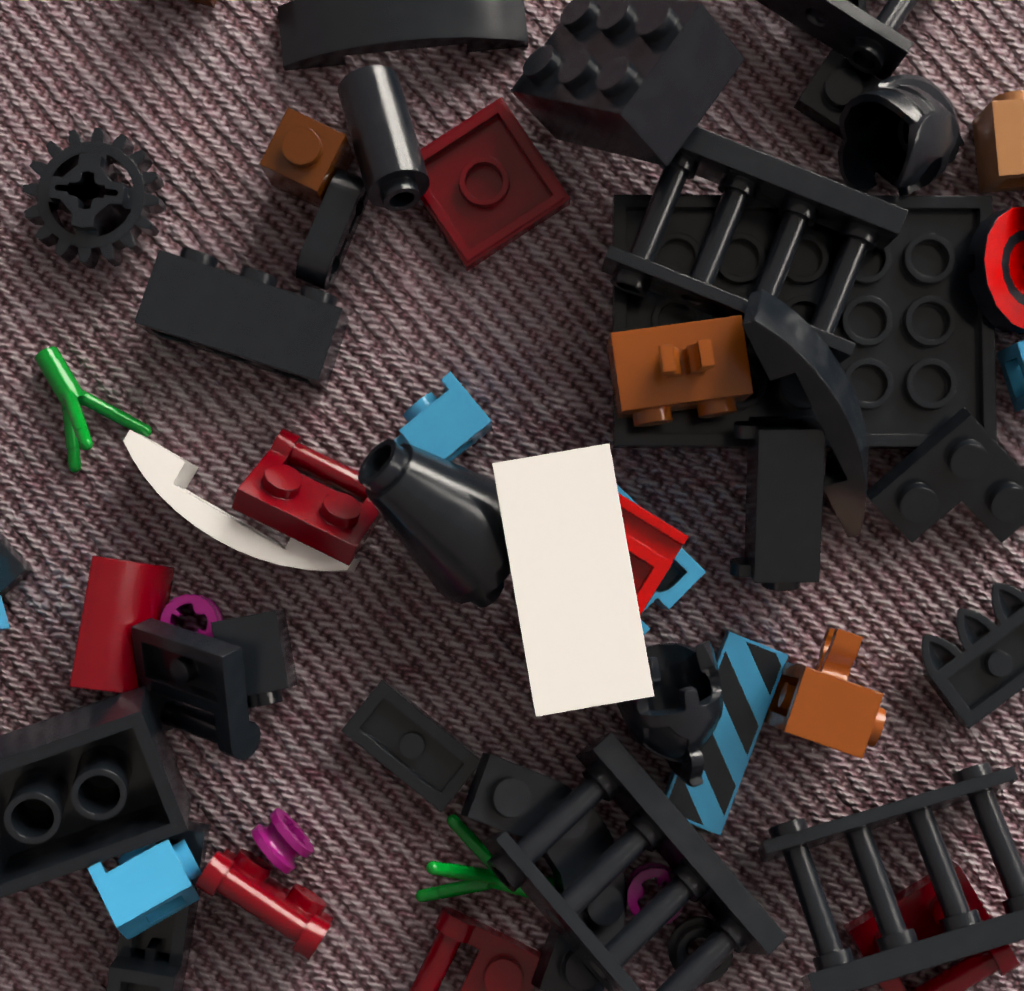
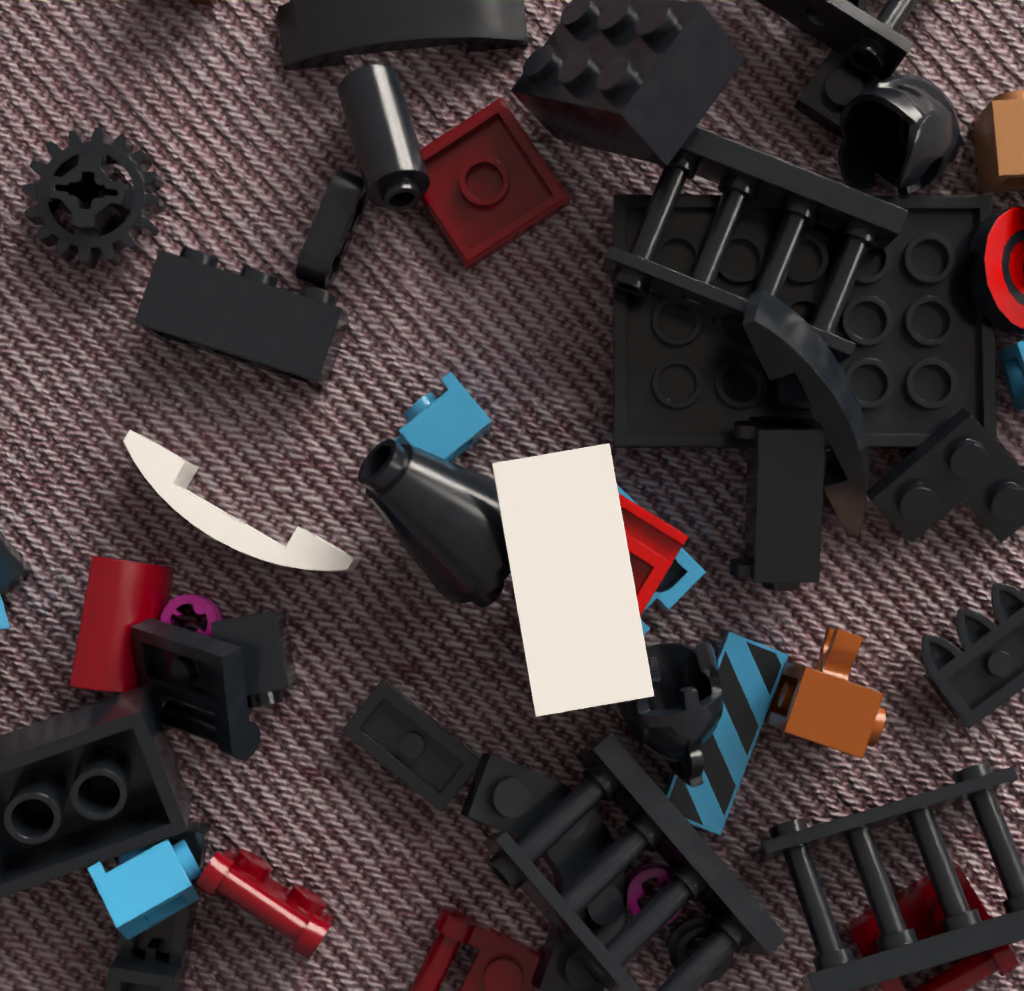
green plant [34,346,152,473] -> none
dark red plate [232,428,382,566] -> none
magenta bush [251,808,314,874] -> none
reddish brown brick [259,107,354,208] -> none
green plant [416,814,554,902] -> none
dark orange brick [606,315,753,427] -> none

